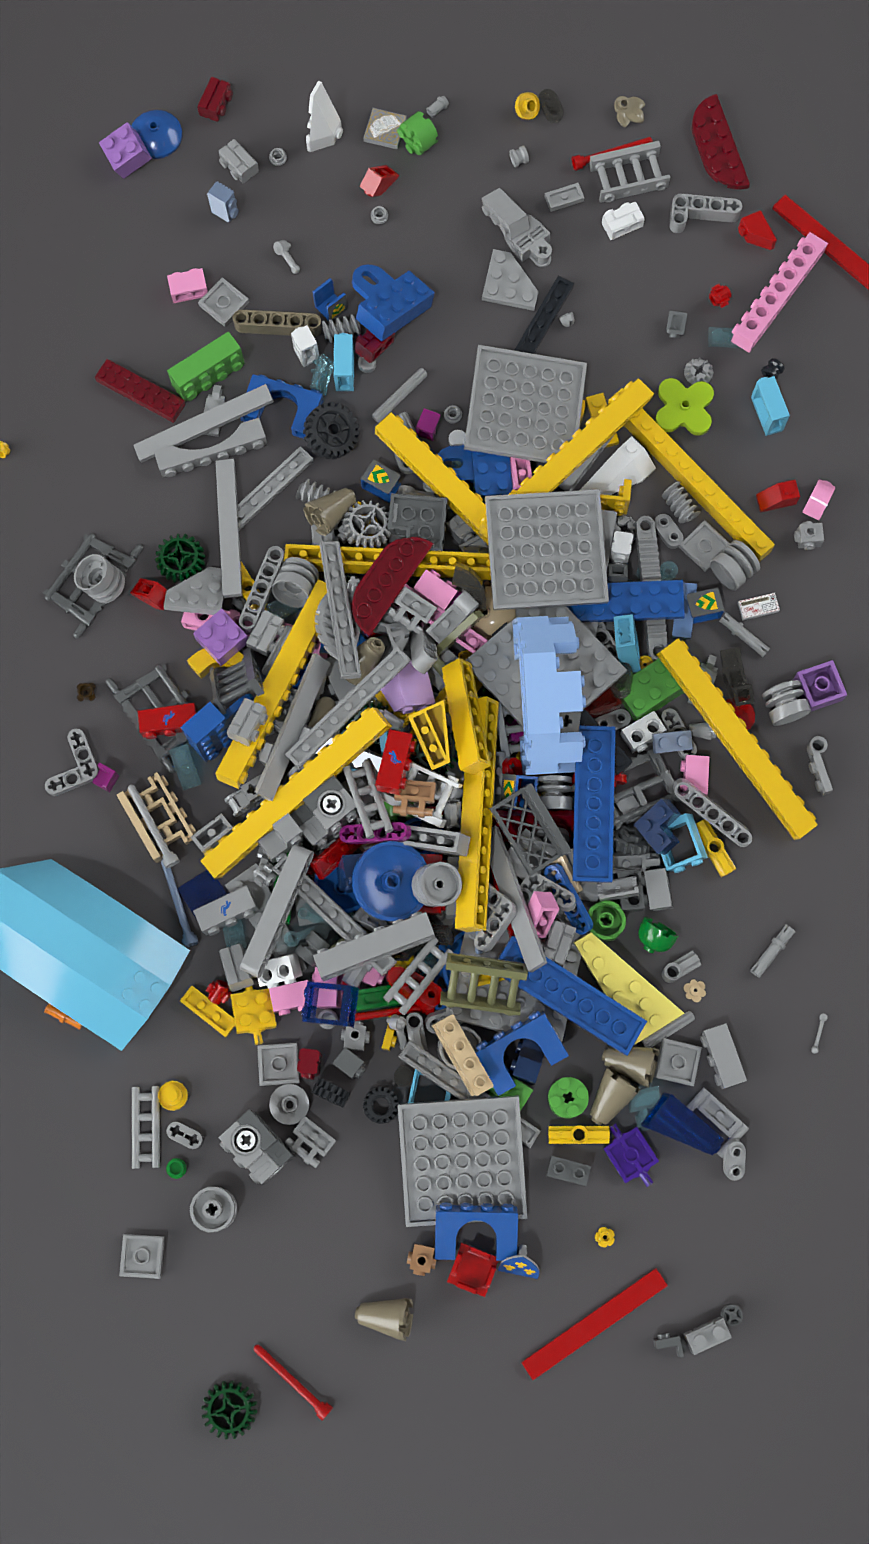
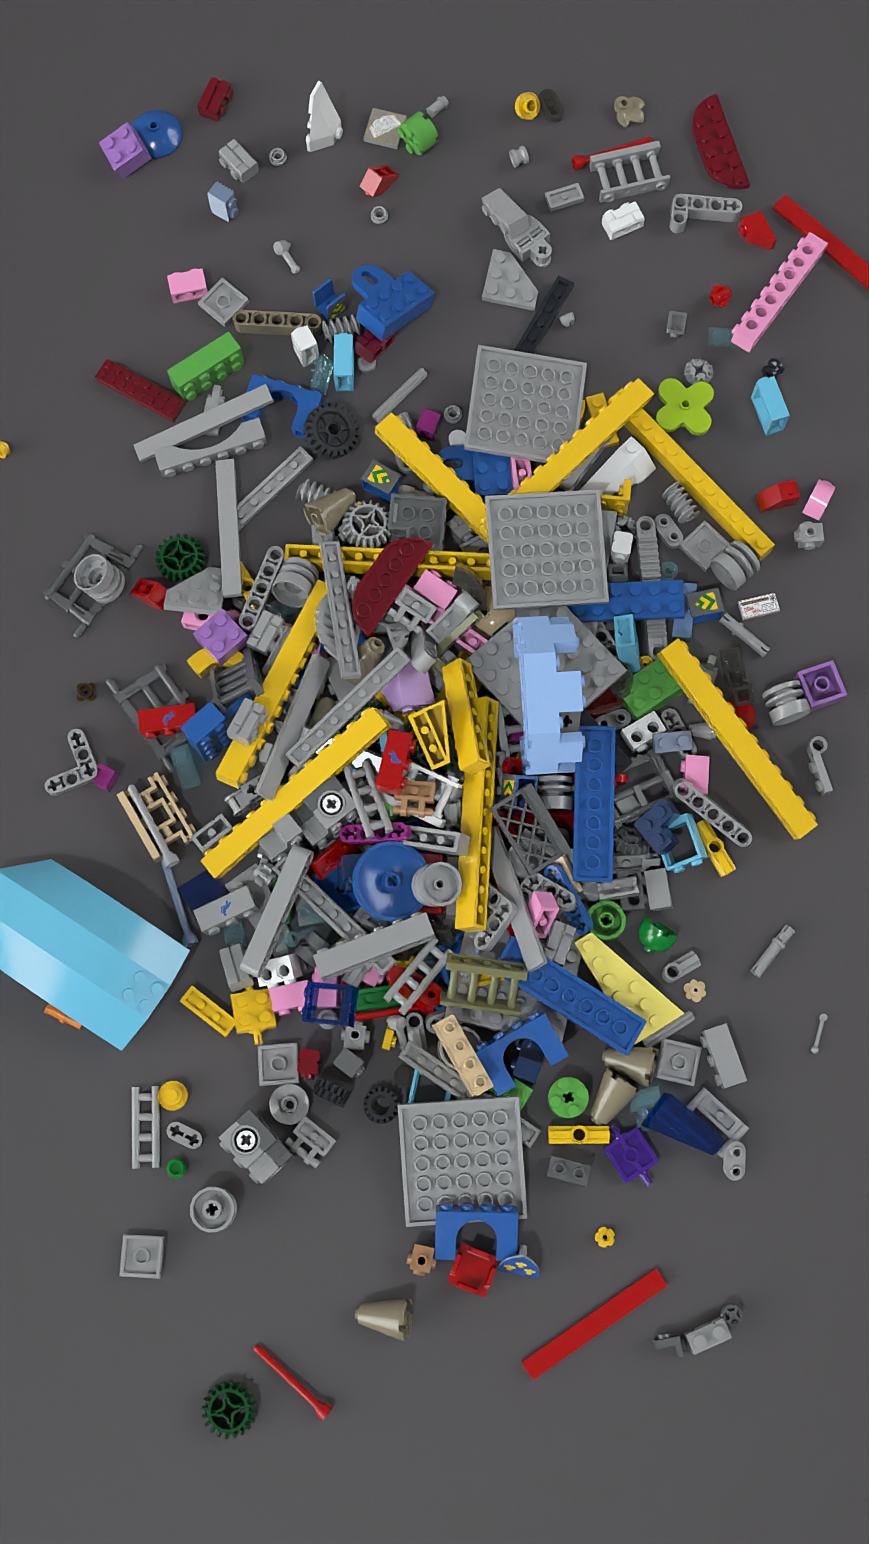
red gear [206,980,232,1005] -> none

